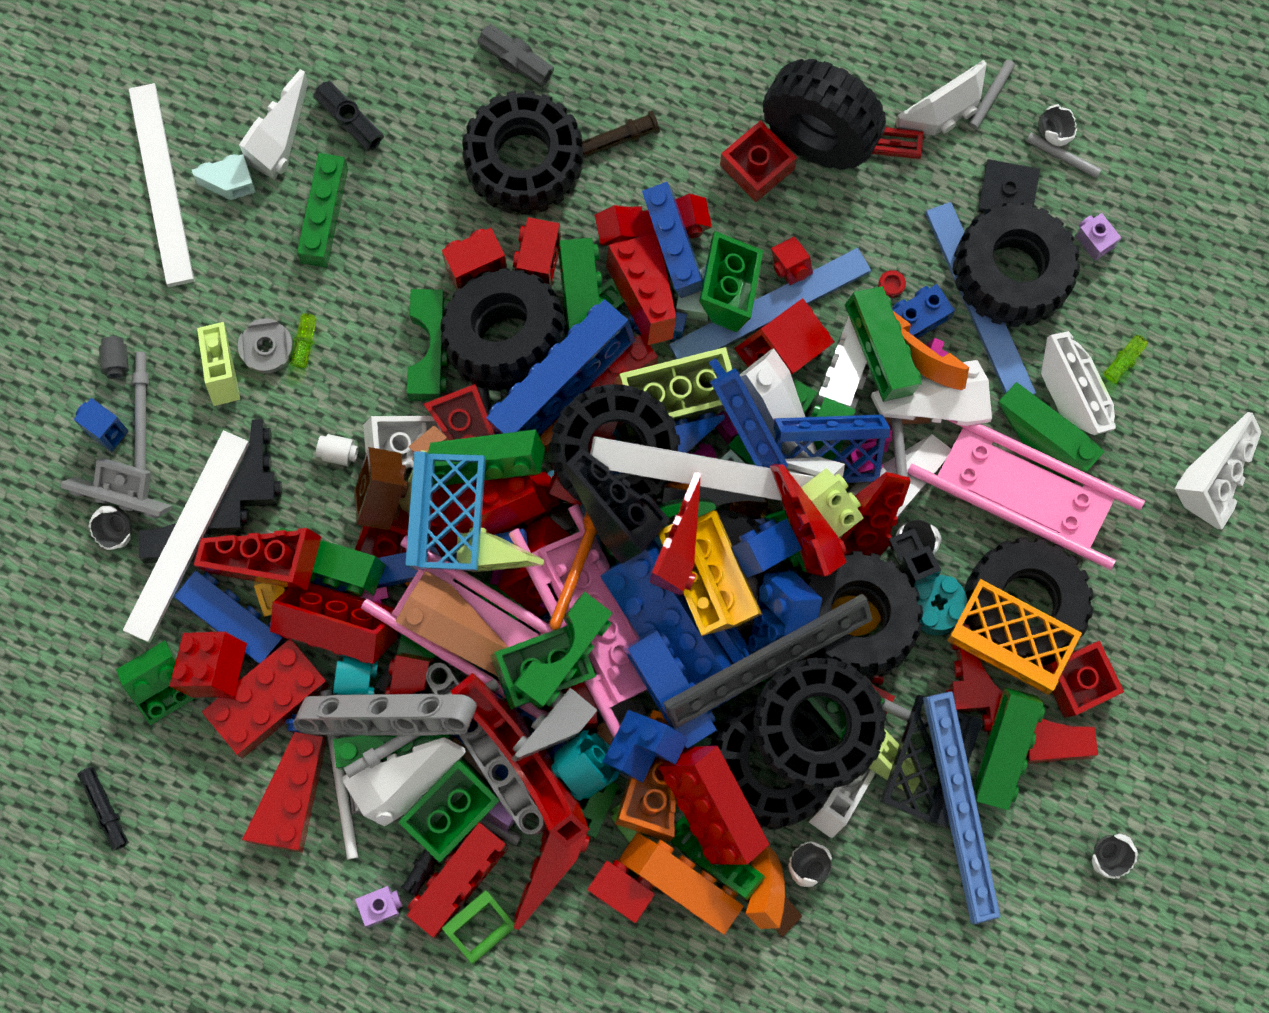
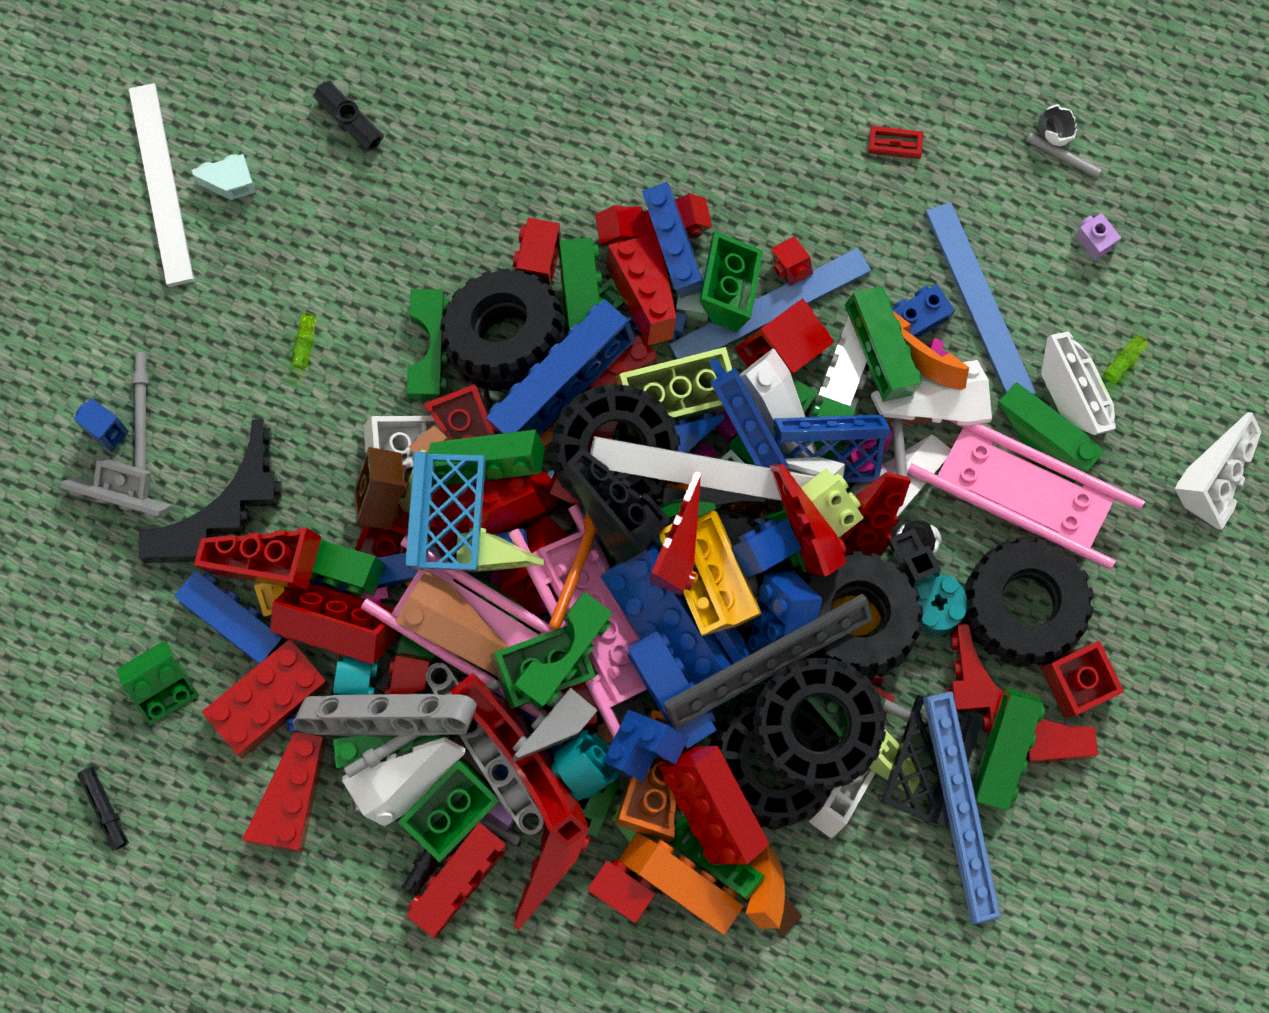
dark grey hair [88,506,132,550] -> none
dark grey brick [99,336,129,379] -> none
white tile [123,430,250,643] -> none
red brick [169,631,247,698] -> none
yellowish green slope [197,322,240,406] -> none
light grey plate [238,319,294,374] -> none
white wedge [239,69,308,180] -> none
green brick [297,153,348,268] -> none
white brick [316,434,358,466] -> none
white bar [320,690,358,860] -> none
lavender brick [355,886,403,928] -> none
red brick [442,228,507,290] -> none
bright green tile [442,890,514,965] -> none
black tyre [462,90,583,215] -> none
dark grey piece [477,24,554,87] -> none
dark brown pin [582,110,660,158] -> none
red brick [720,120,797,203] -> none
black tyre [763,59,886,170] -> none
dark grey hair [788,842,832,887] -> none
red tile [878,270,906,298] -> none
white wedge [895,60,986,136] -> none
light orange fence [947,579,1082,695] -> none
black tyre [953,202,1080,327] -> none
light grey bar [968,60,1015,130] -> none
black plate [978,159,1040,213] -> none
dark grey hair [1092,834,1138,879] -> none

